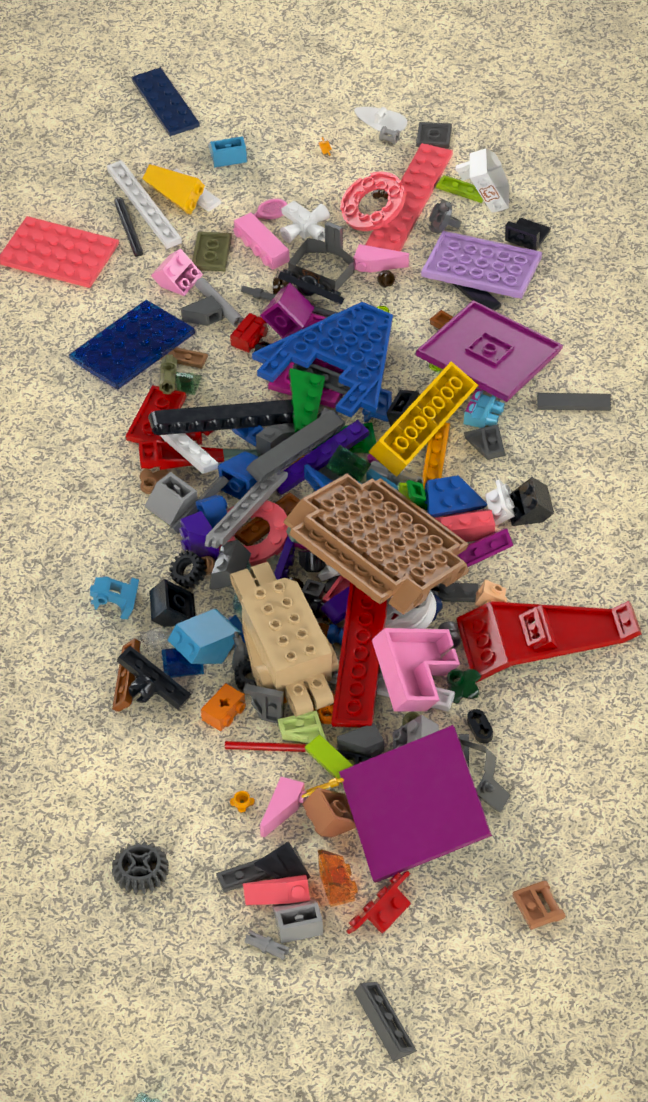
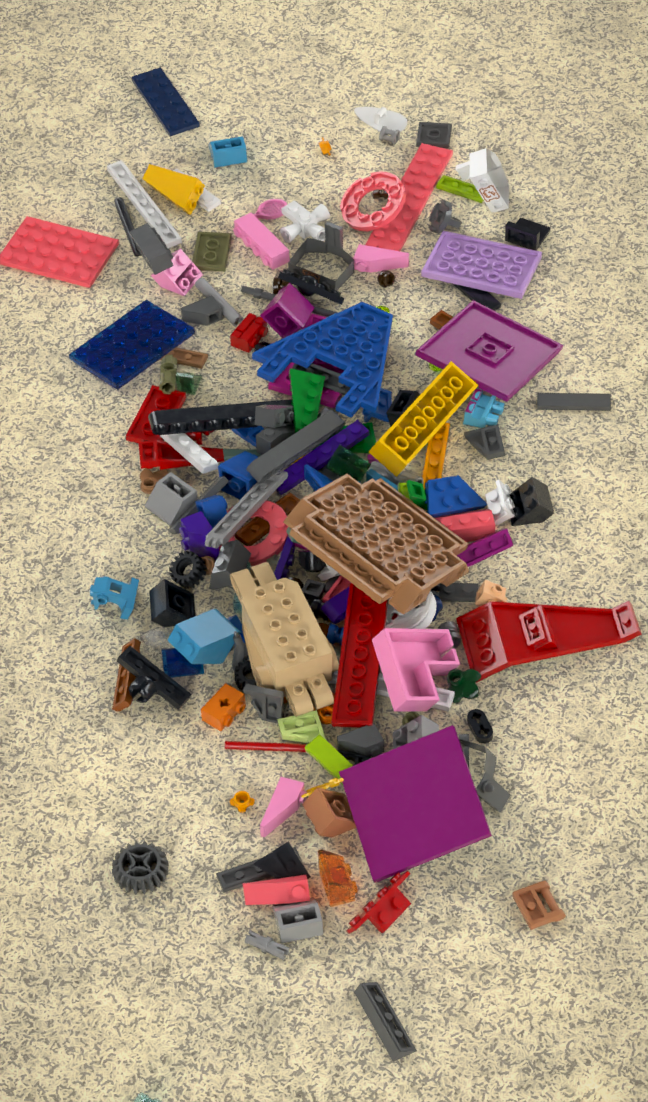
none -> dark grey brick [129,223,174,275]
none -> dark grey slope [254,405,294,428]

